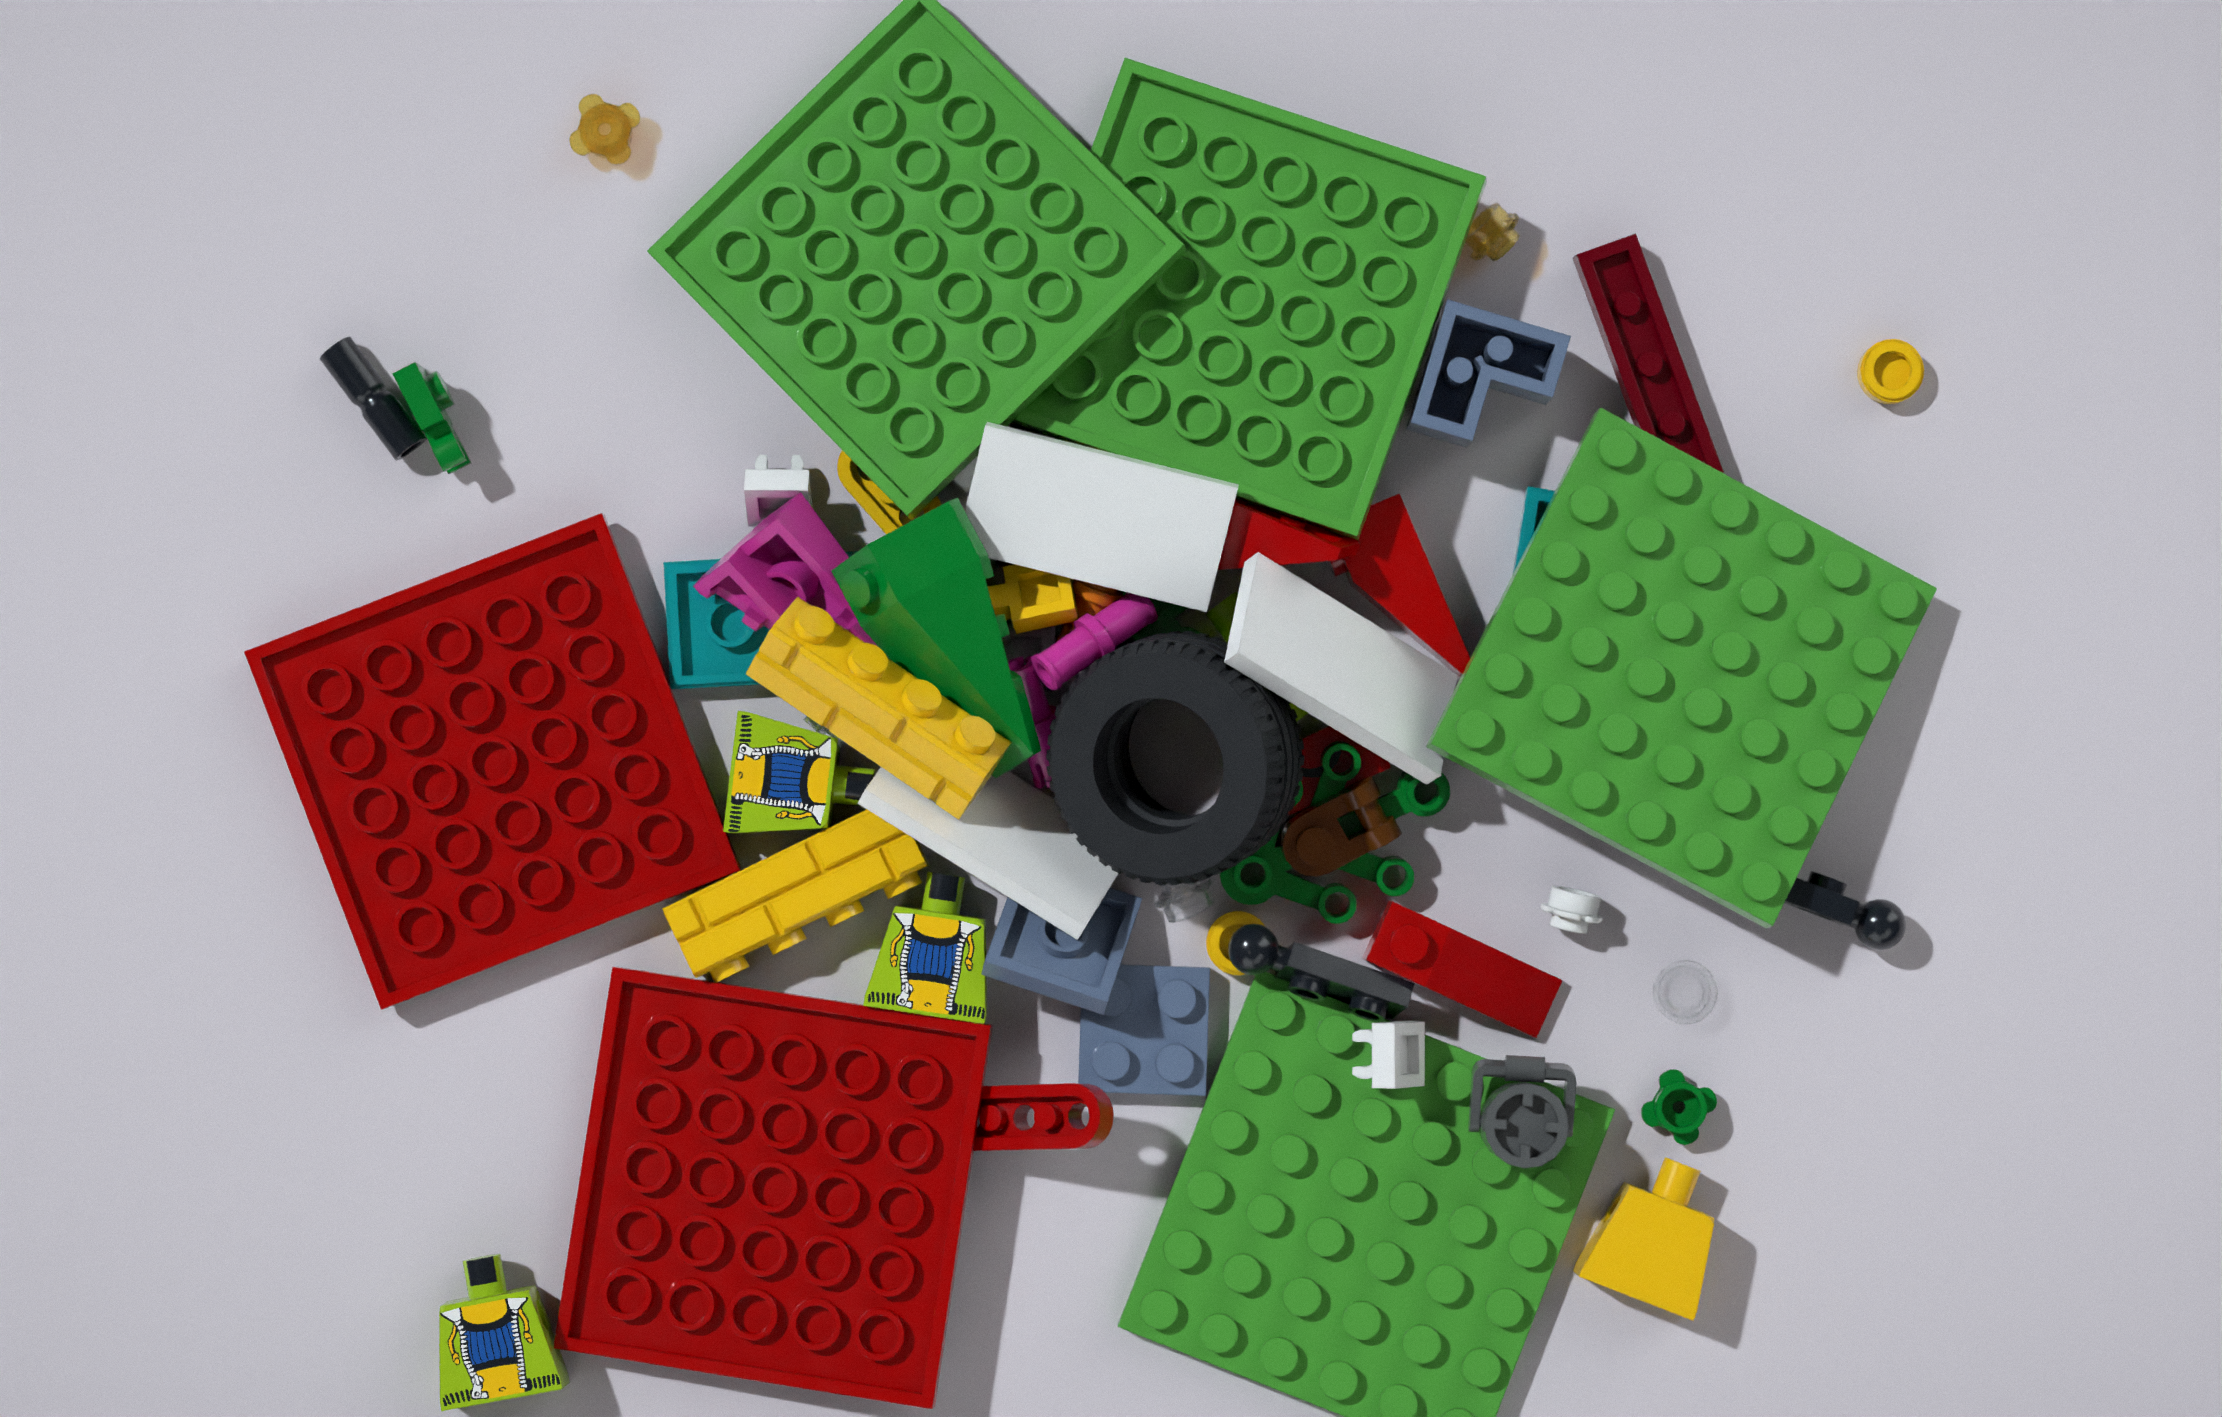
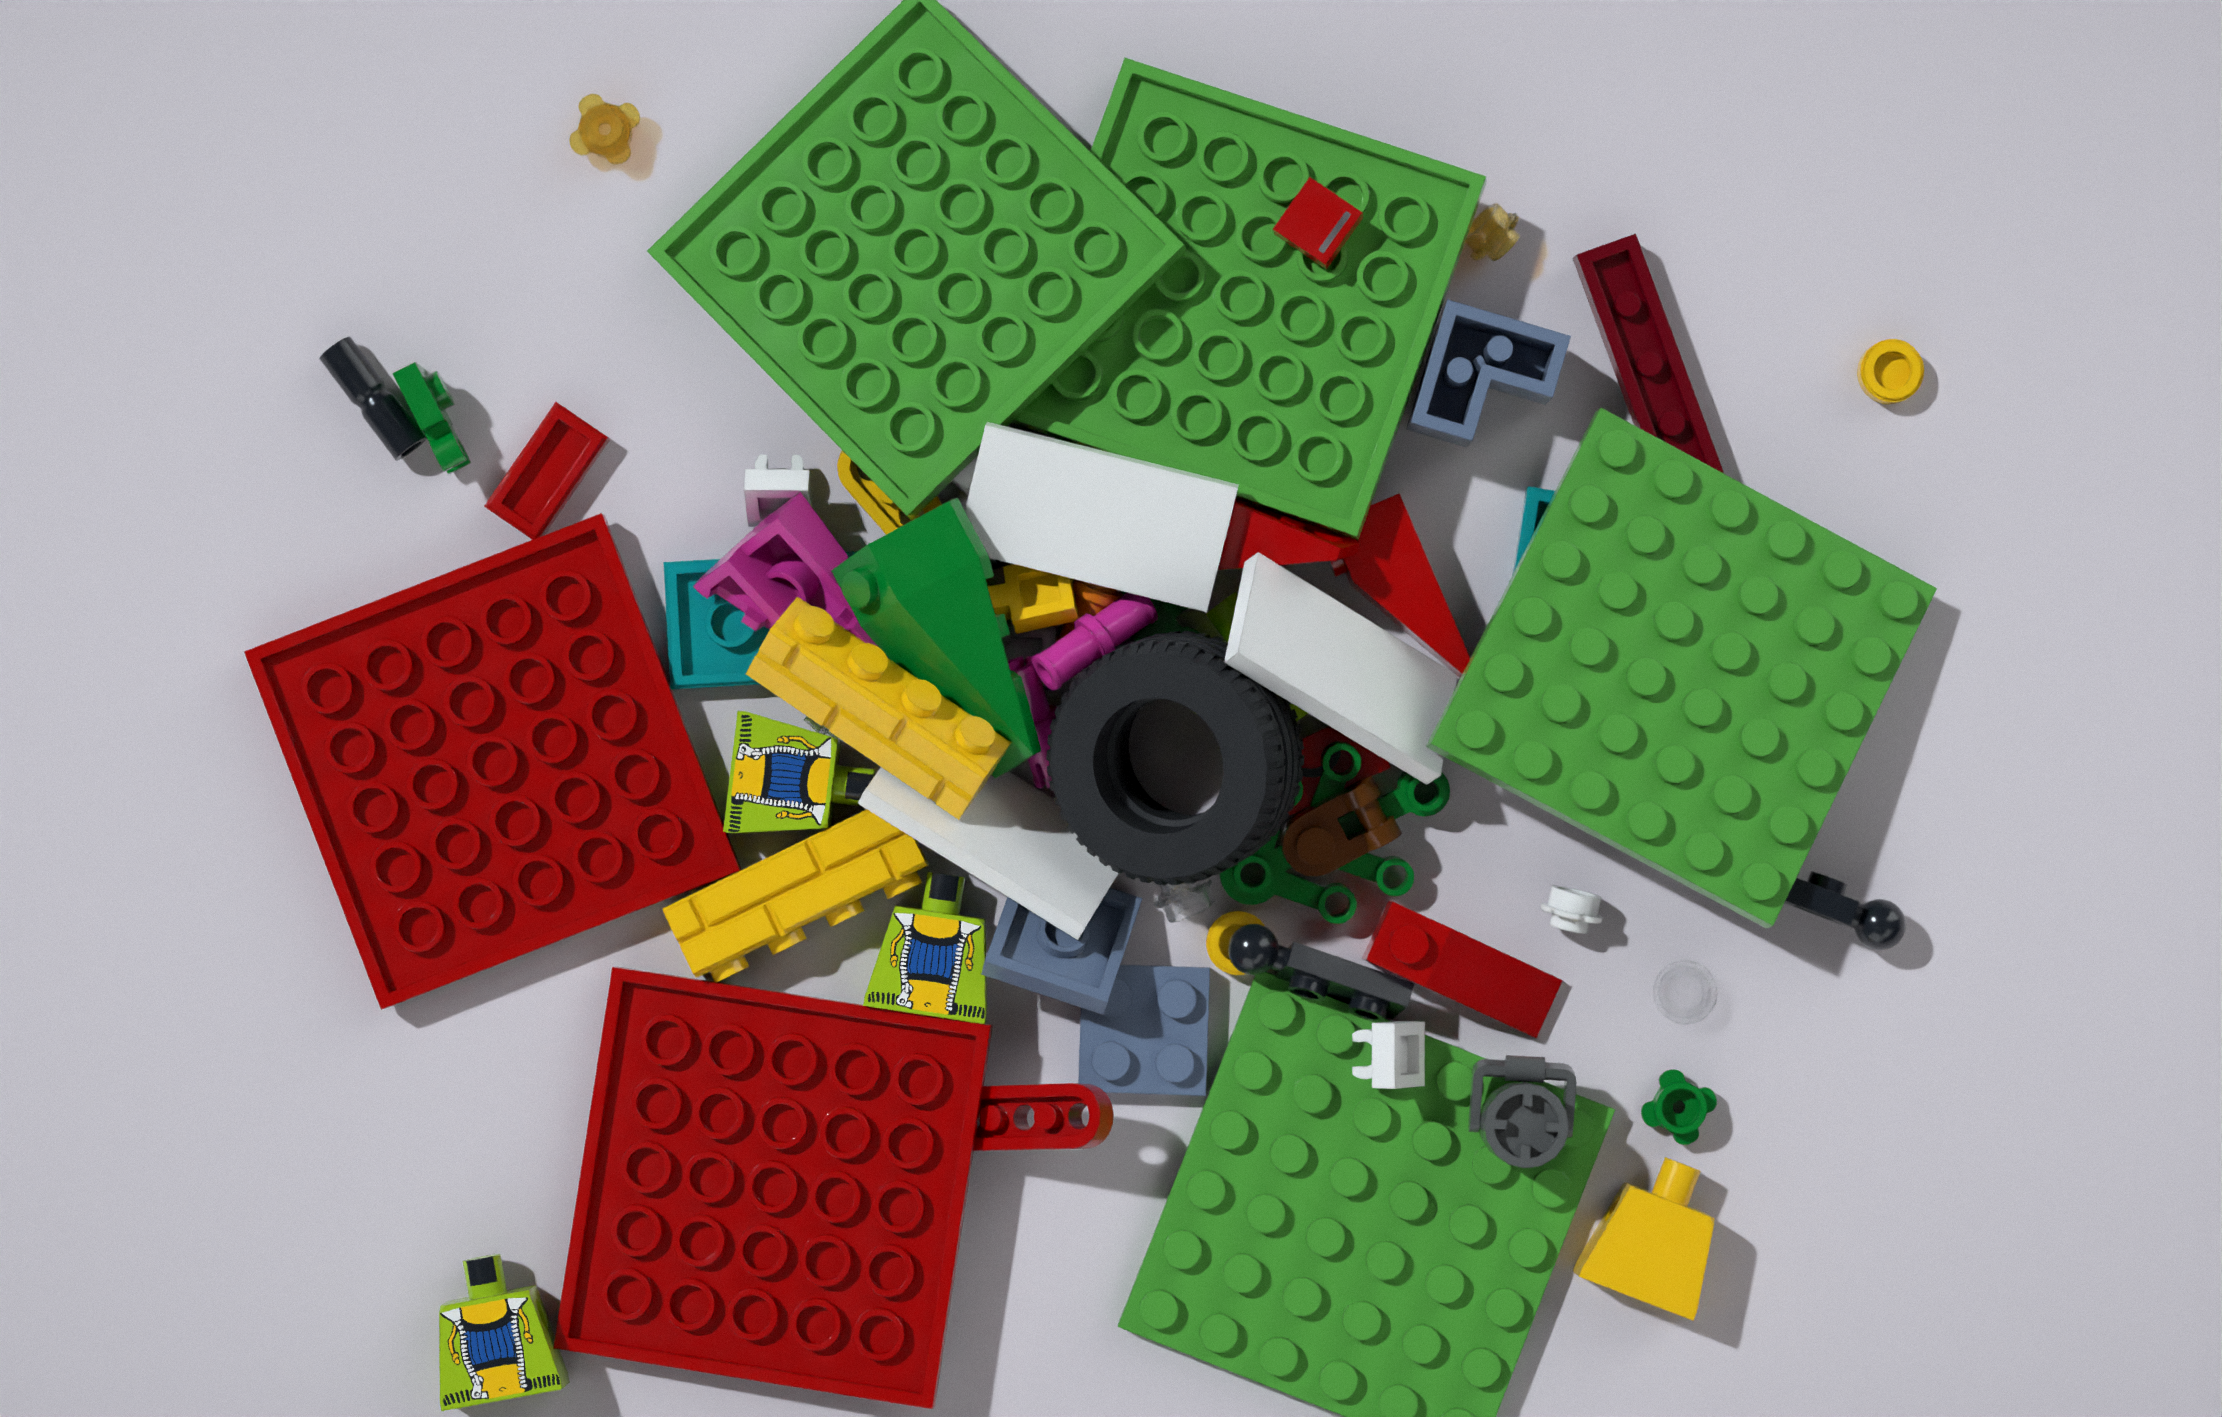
none -> red tile [484,402,610,540]
none -> red tile [1273,177,1364,270]

